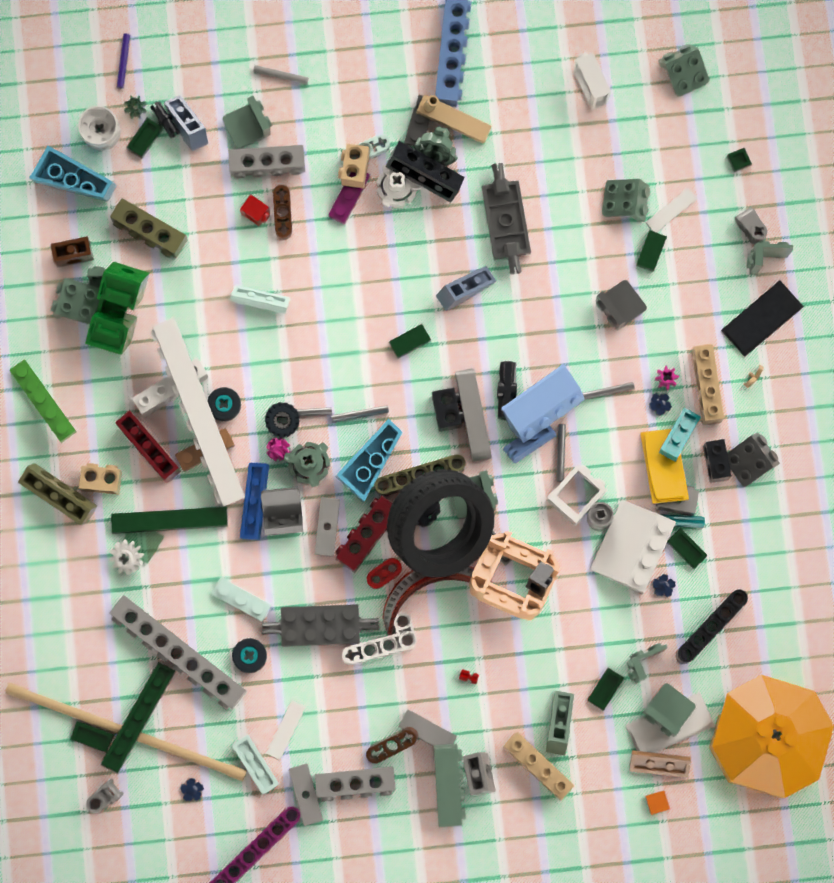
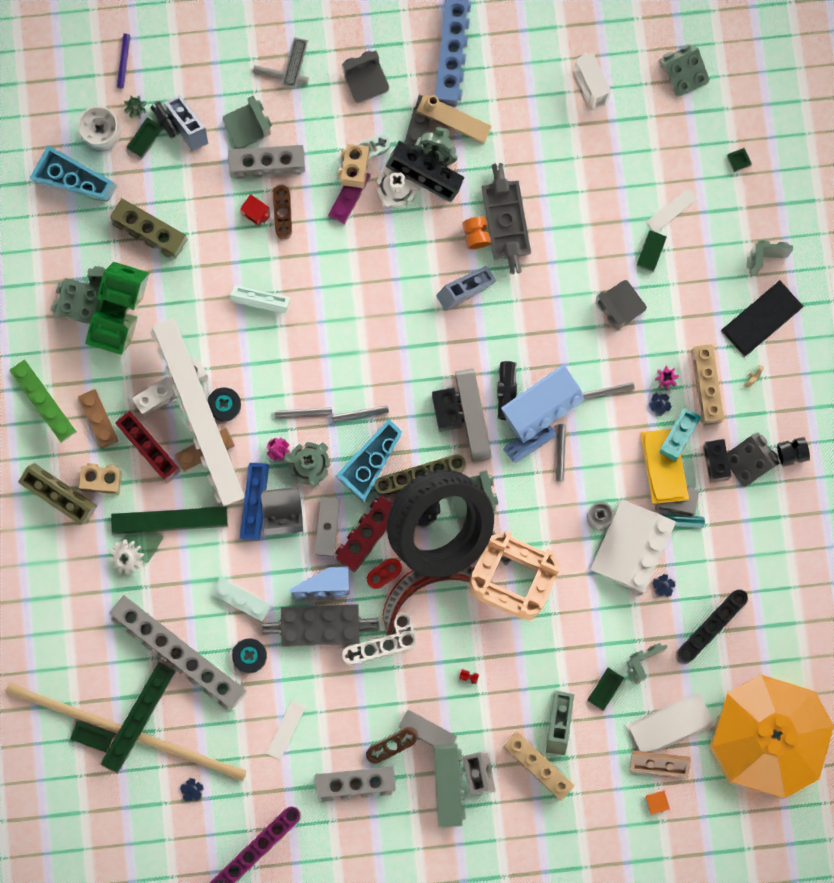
reddish brown brick [50,236,94,267] -> none
light grey piece [86,779,124,814] -> none
light aqua plate [232,735,280,795] -> none
black bush [265,402,300,438] -> none
light grey tile [288,763,323,826] -> none
dark green tile [389,324,431,359] -> none
brick [525,561,554,597] -> none
white window [546,464,607,526] -> none
sand green bracket [602,179,650,222] -> none
sand green bracket [642,683,696,737] -> none
dark green tile [667,528,708,569] -> none
light grey piece [734,207,767,245] -> none
none -> medium nougat plate [78,389,119,449]
none -> sticker [281,37,308,88]
none -> light blue slope [290,567,350,600]
none -> dark grey bracket [342,50,390,103]
none -> orange wheel [462,216,491,250]
none -> black wheel [777,437,810,467]

